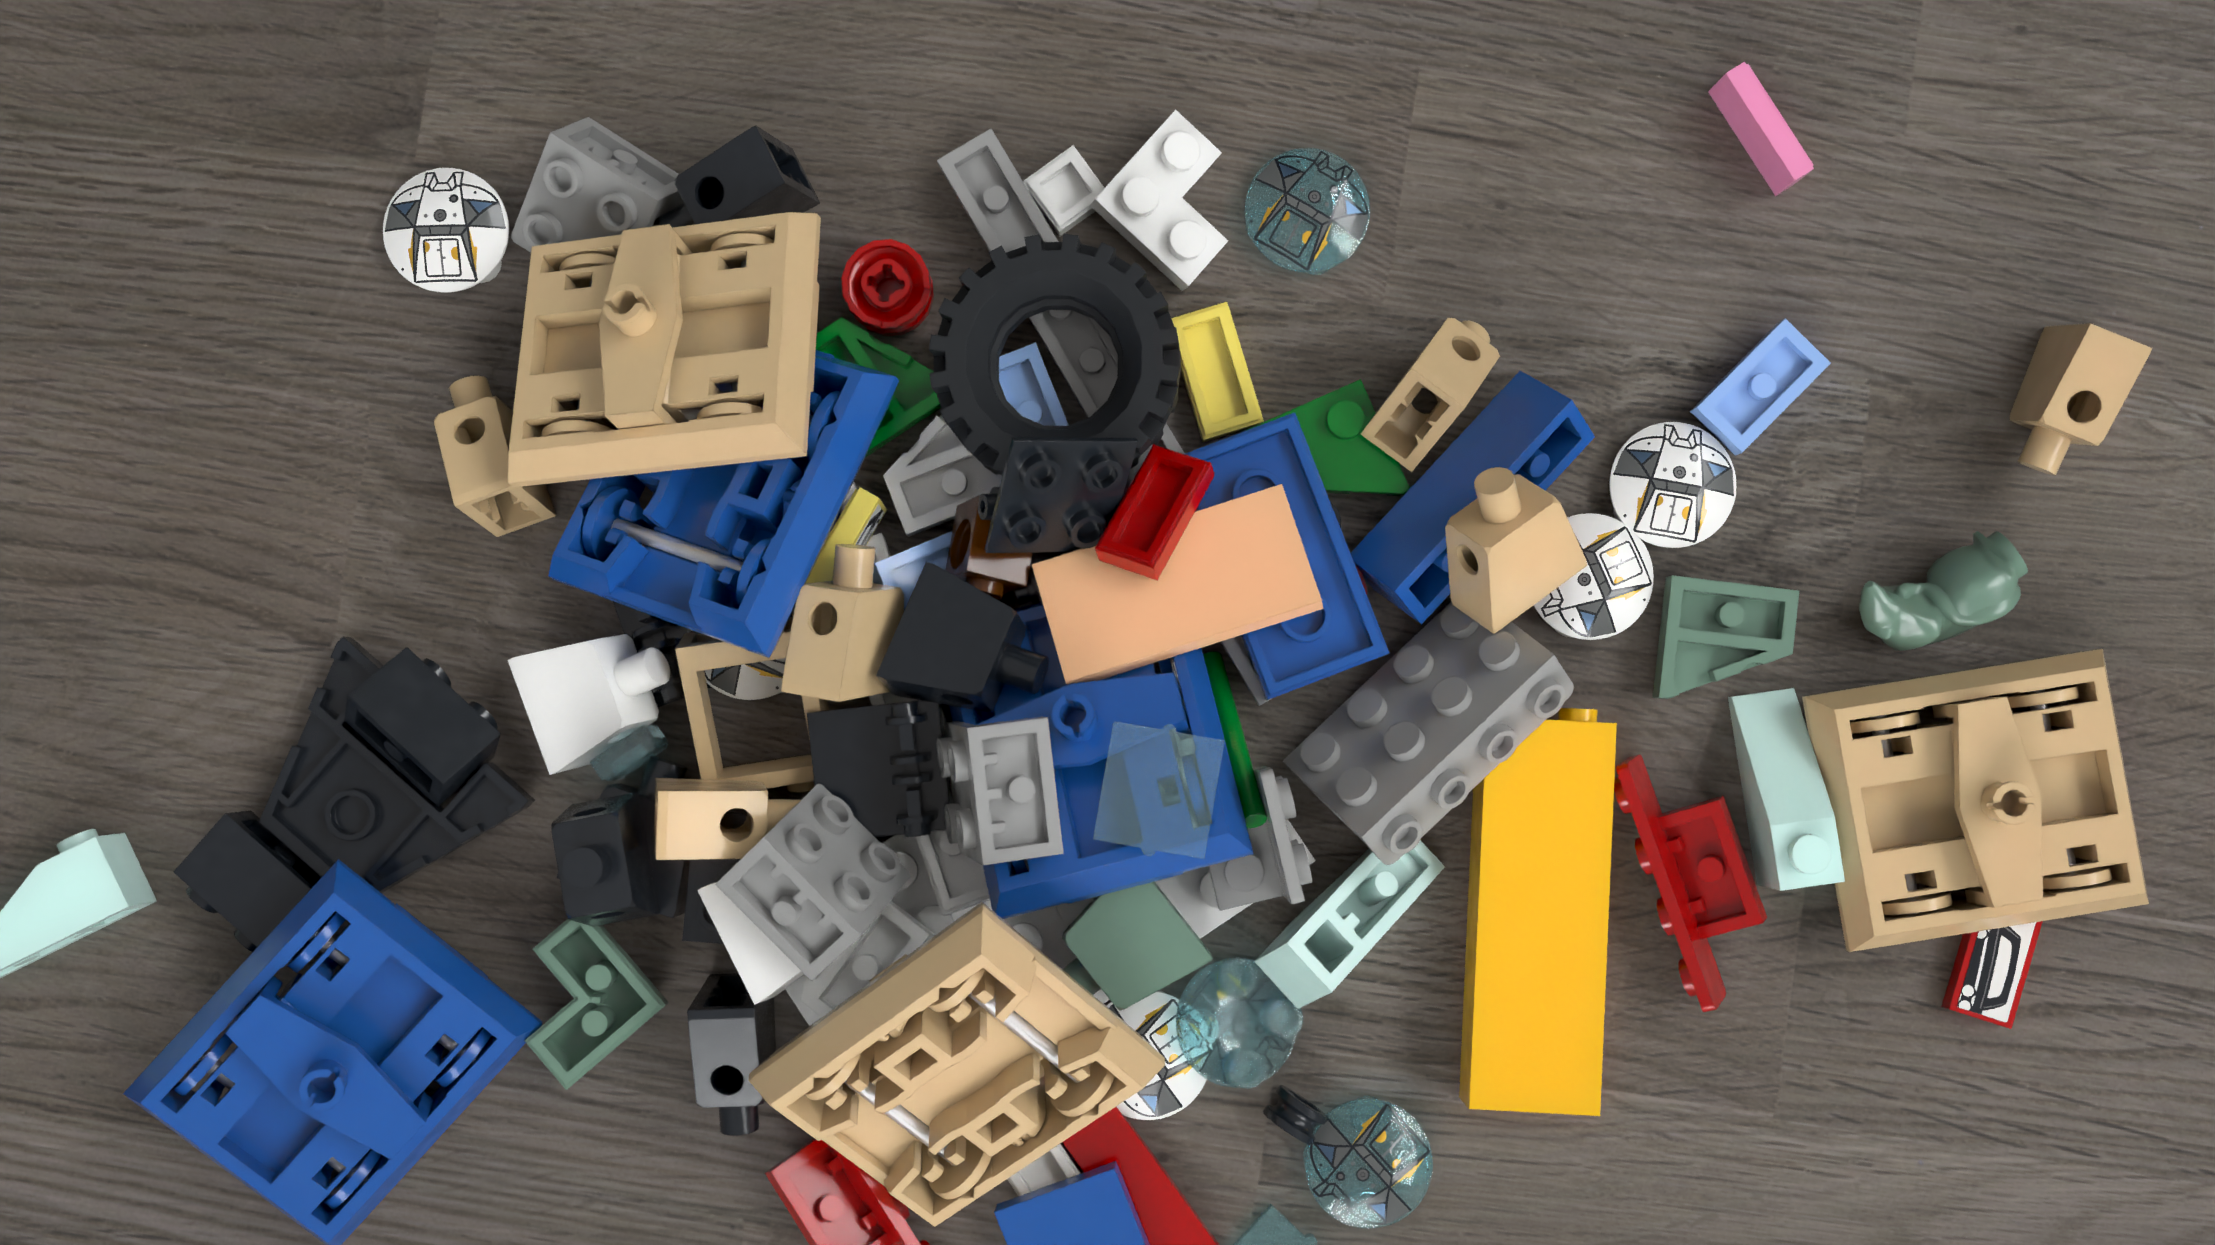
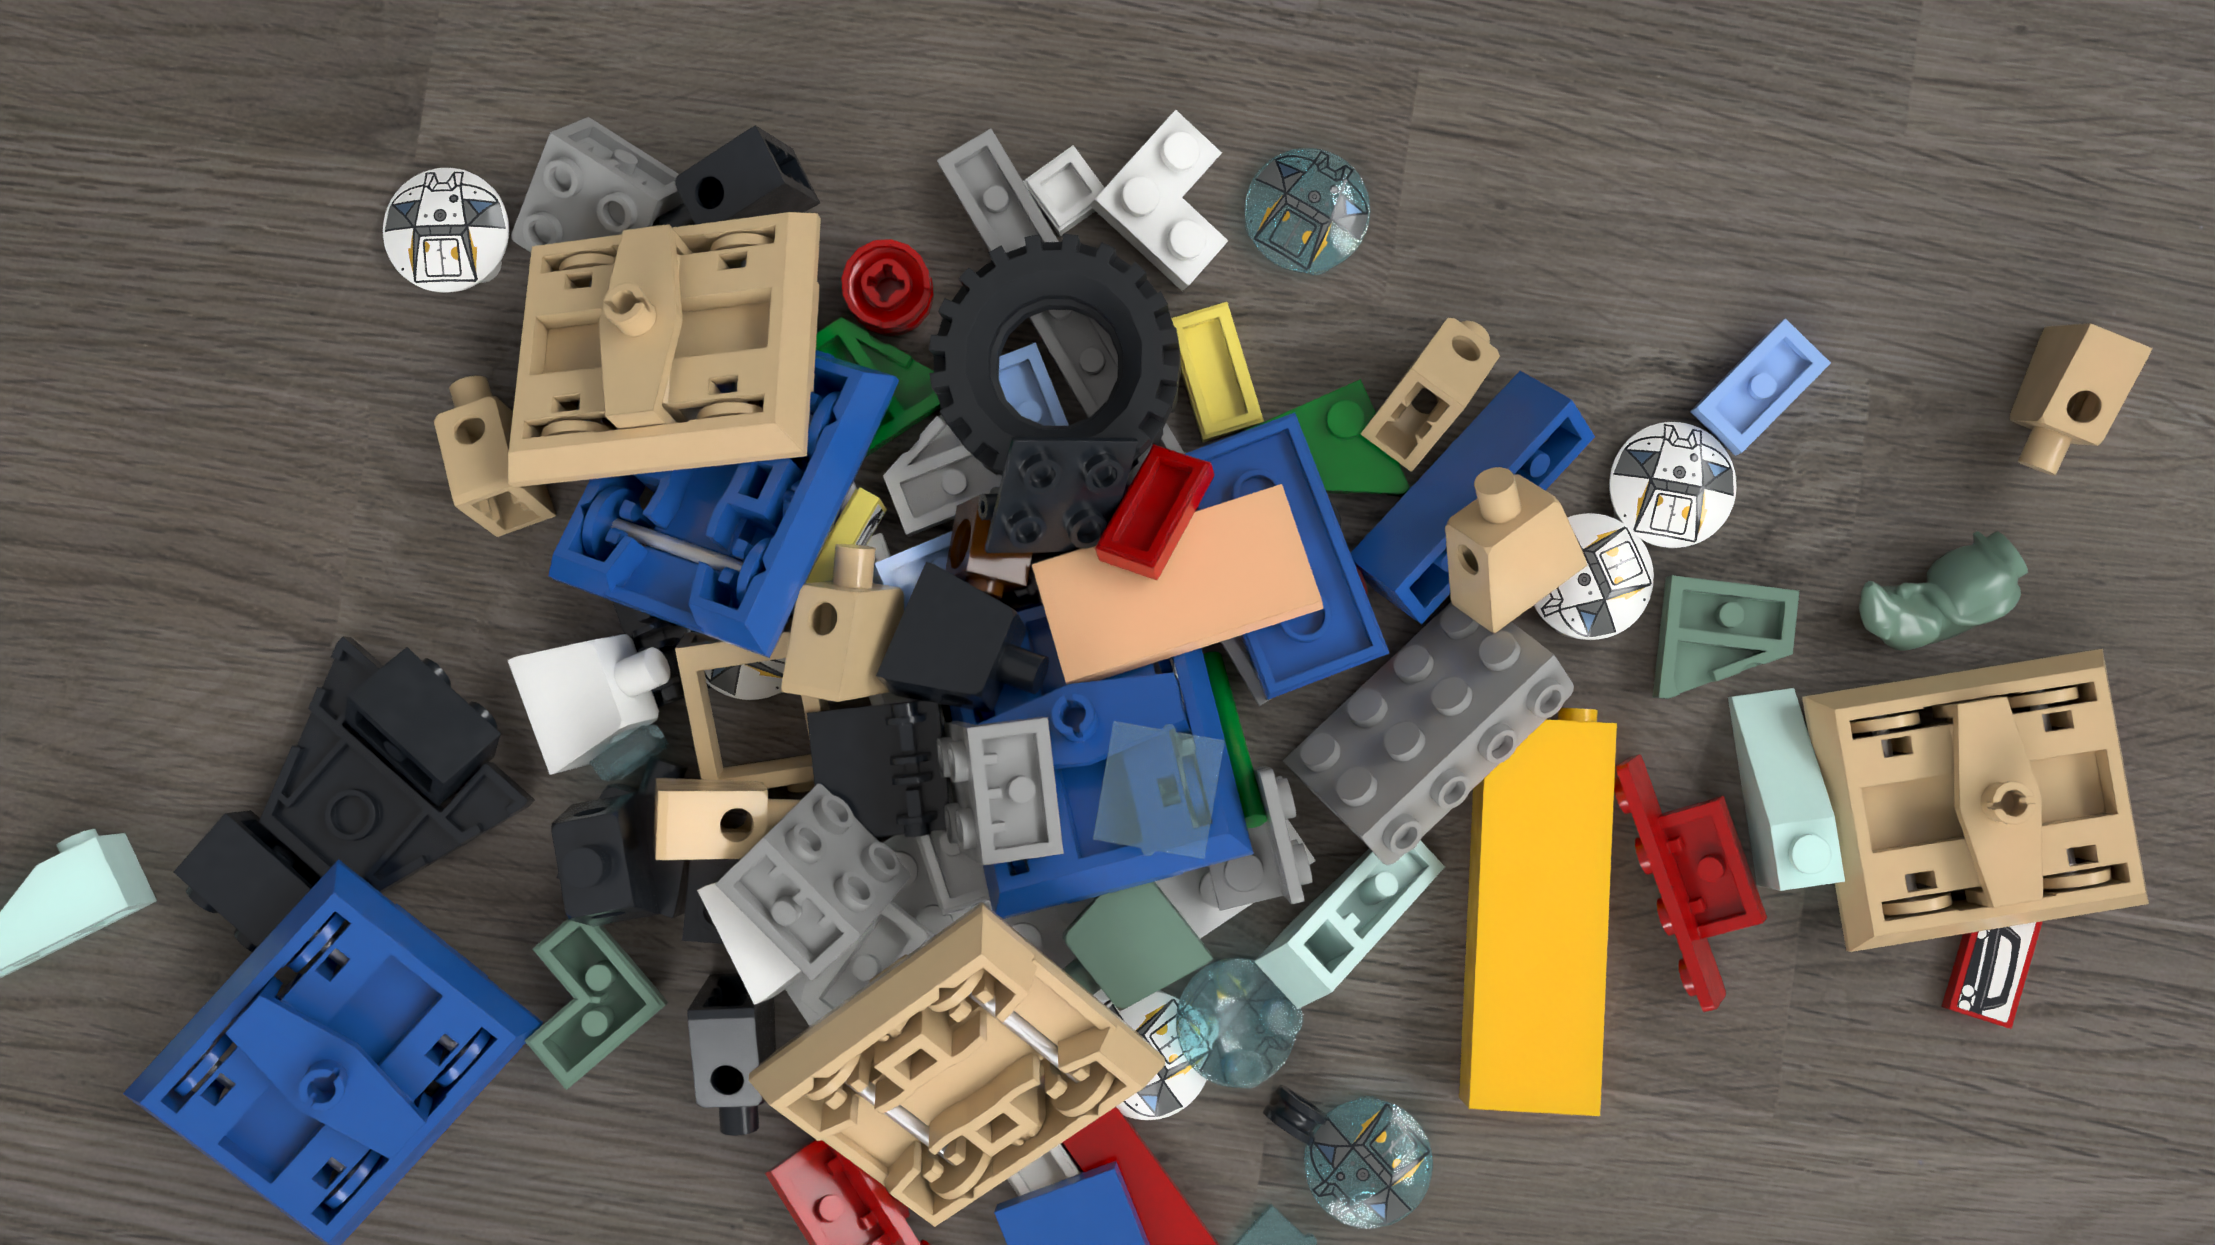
bright pink tile [1708,61,1814,196] -> none

